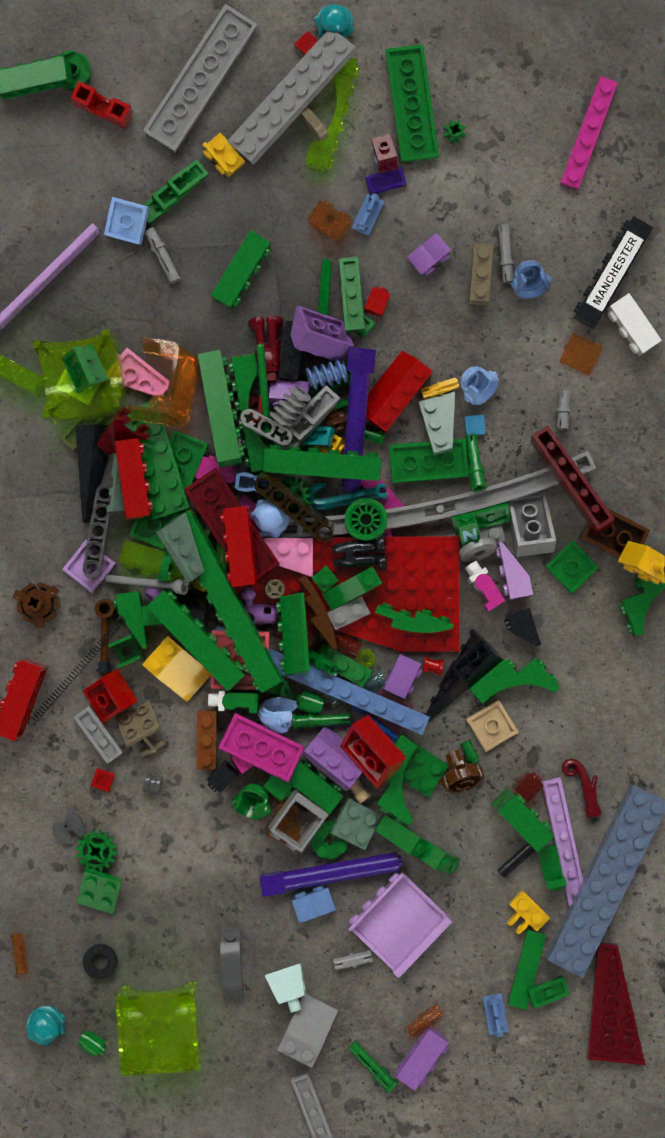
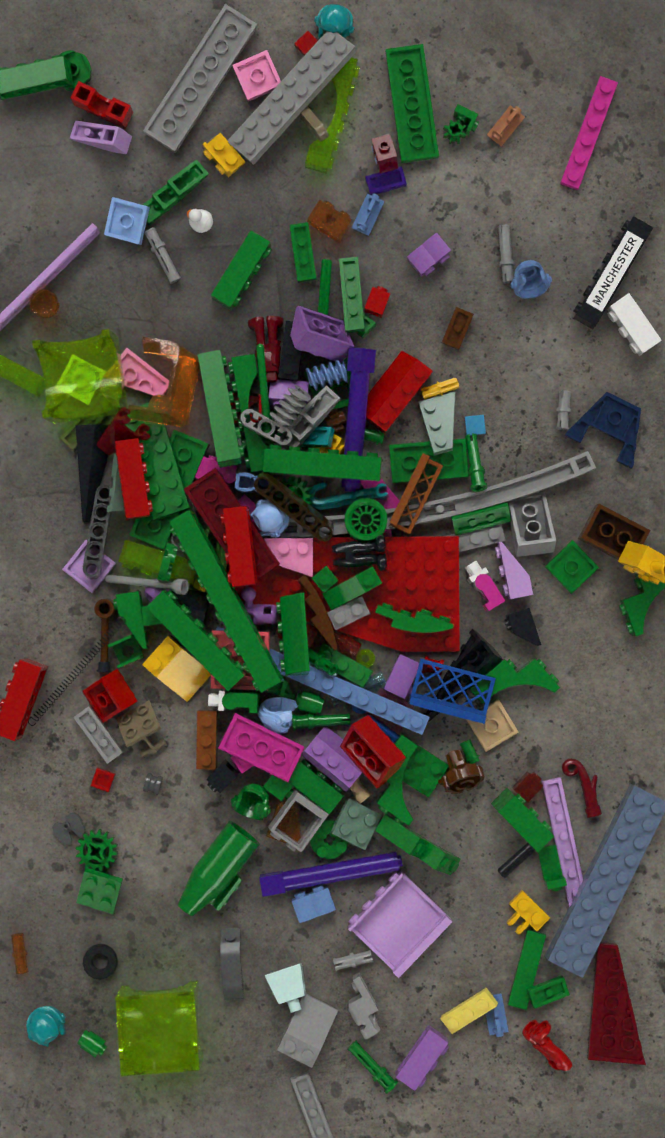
reddish brown piece [13,582,60,628] -> none
green bracket [62,344,108,394] -> none
sand green wing [156,513,204,583] -> none
dark tan wheel [265,579,285,599] -> none
clear orange pin [406,1003,444,1037] -> none
green brick [455,513,480,546] -> none
light grey tile [459,538,498,562] -> none
light blue helmet [460,366,499,405] -> none
dark tan brick [468,243,493,306] -> none
dark red brick [530,425,615,536] -> none
clear orange piece [559,333,603,375] -> none
none -> clear orange hair [29,289,60,319]
none -> lavender slope [70,121,132,154]
none -> green piece [178,821,260,916]
none -> white animal [187,209,213,233]
none -> bright pink plate [232,50,281,102]
none -> green plate [290,222,317,283]
none -> light grey plate [348,972,380,1039]
none -> dark orange fence [389,453,443,535]
none -> blue fence [408,658,496,724]
none -> light yellow plate [440,988,498,1034]
none -> reddish brown plate [441,307,474,350]
none -> green bracket [453,104,479,136]
none -> nougat hinge [487,105,525,147]
none -> red piece [522,1020,572,1071]
none -> dark blue wing [564,392,641,469]

